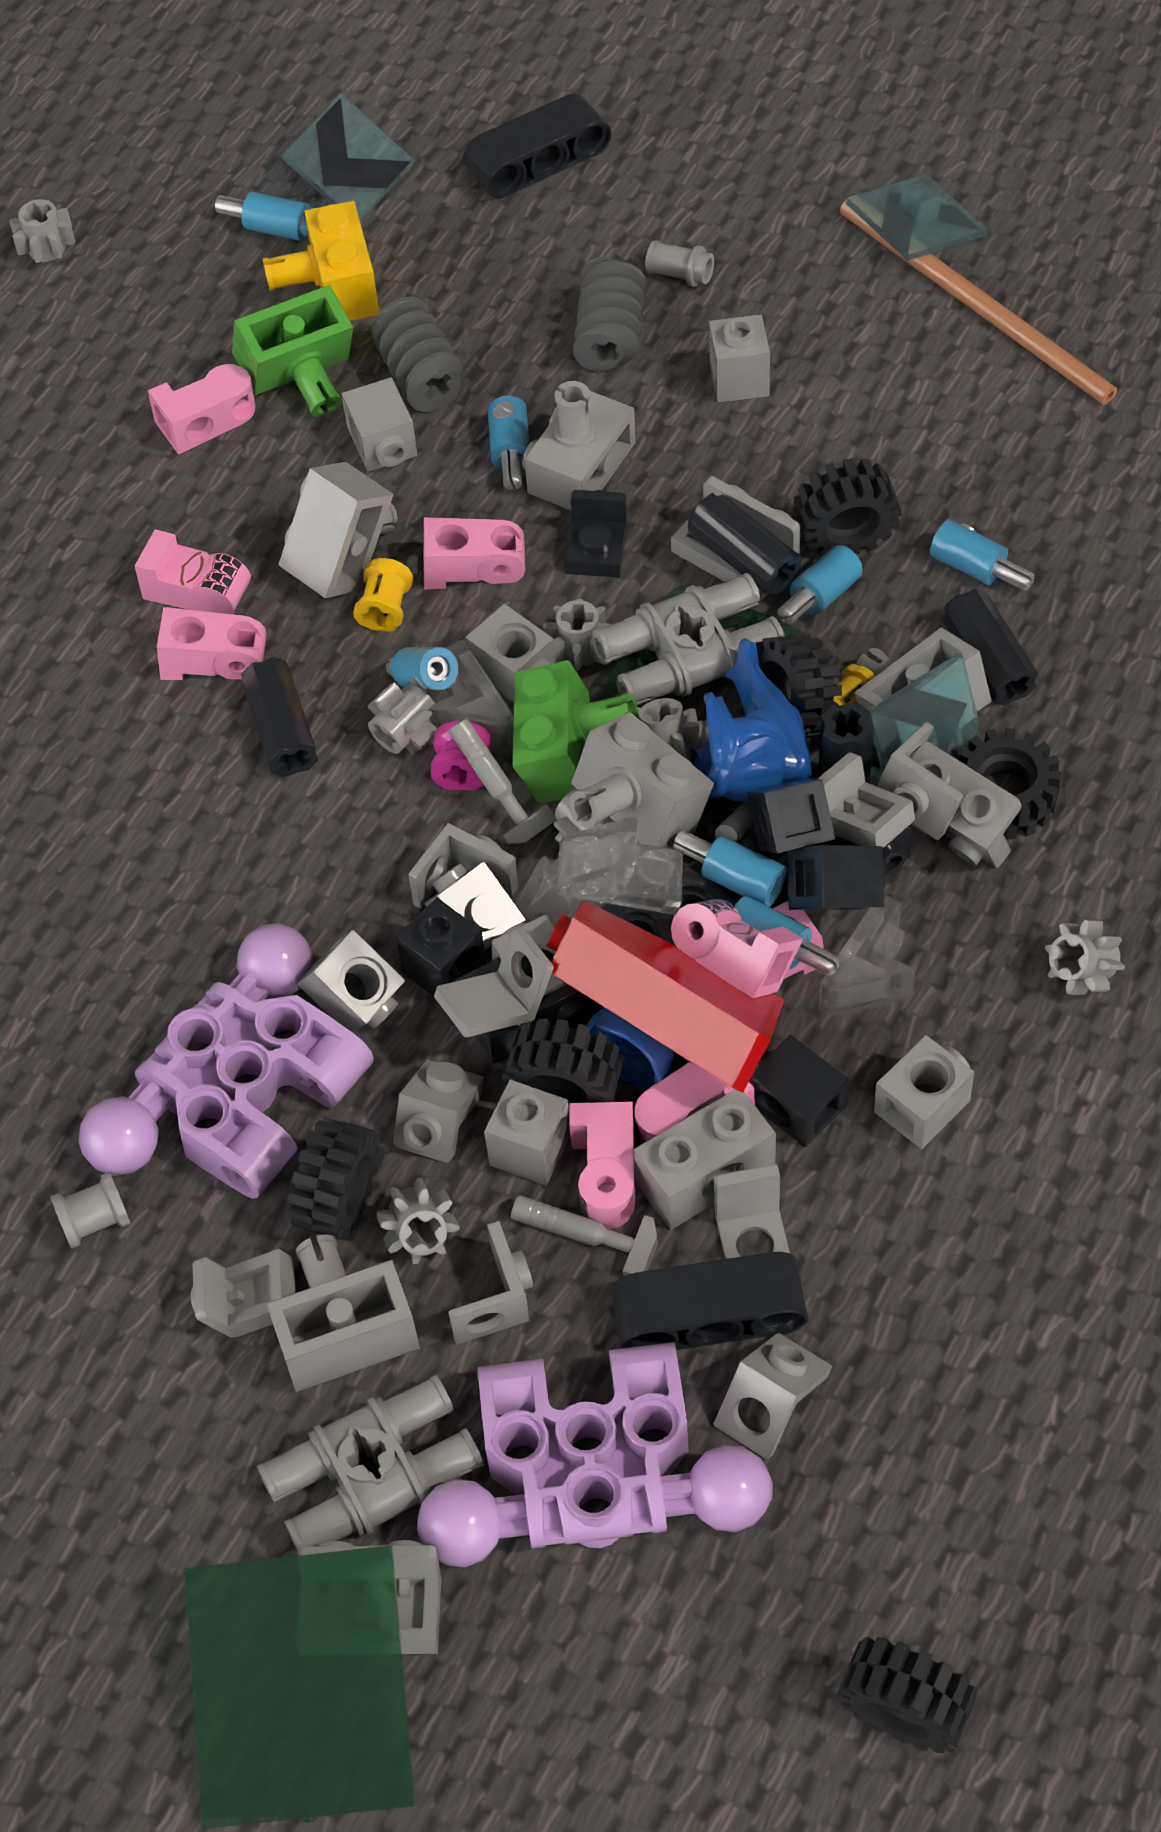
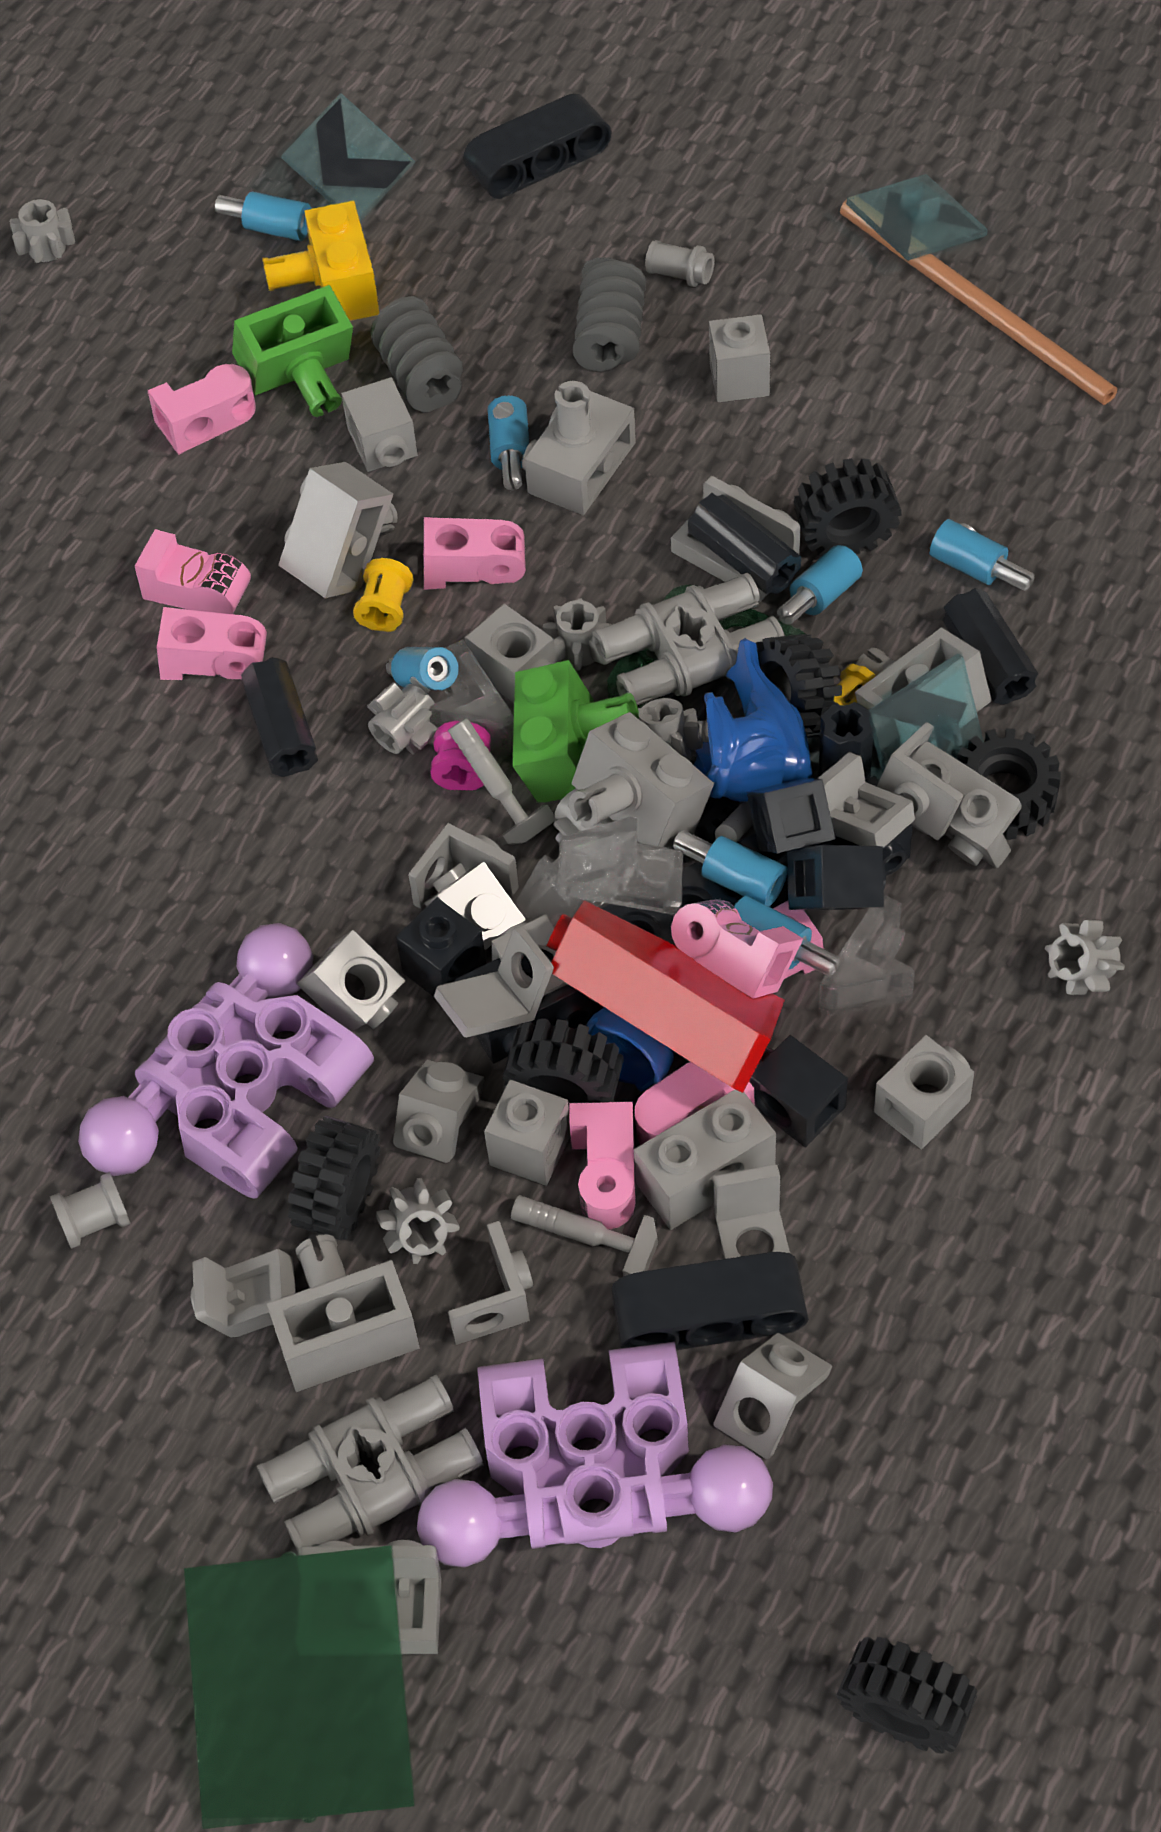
black bracket [565,490,628,578] -> none

